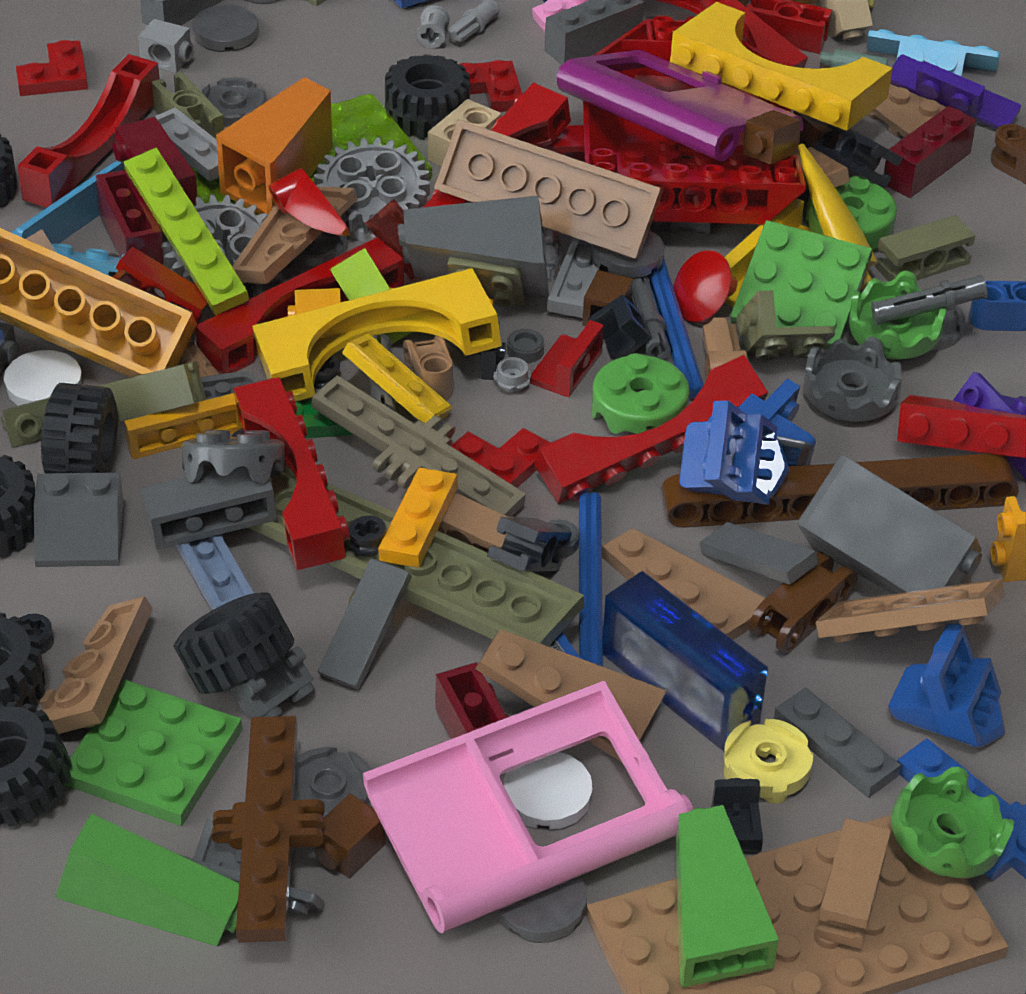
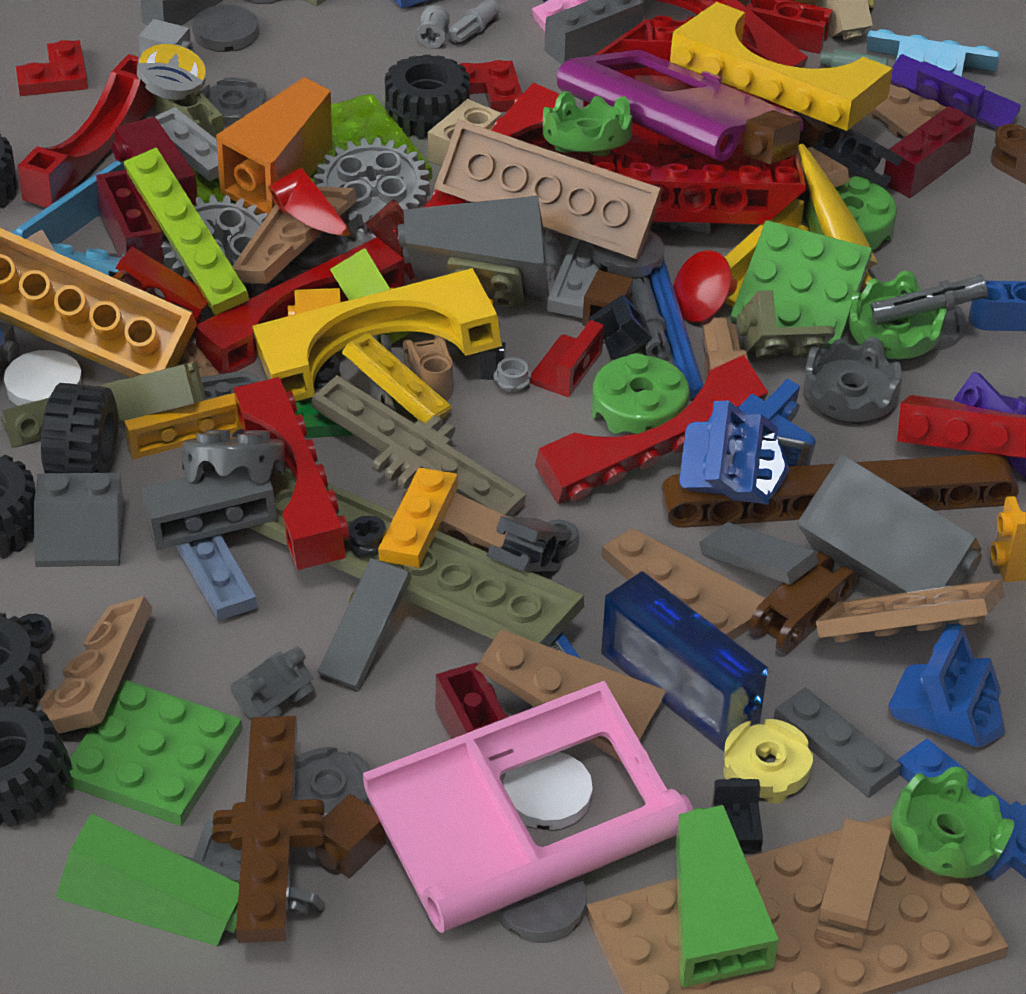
black tyre [173,592,295,694] -> none
red plate [451,428,551,488] -> none
dark grey tile [507,329,544,363] -> none
blue axle [579,492,603,667] -> none
olive piece [875,215,976,282] -> none
none -> tile [137,43,206,100]
none -> bright green plate [543,91,633,156]

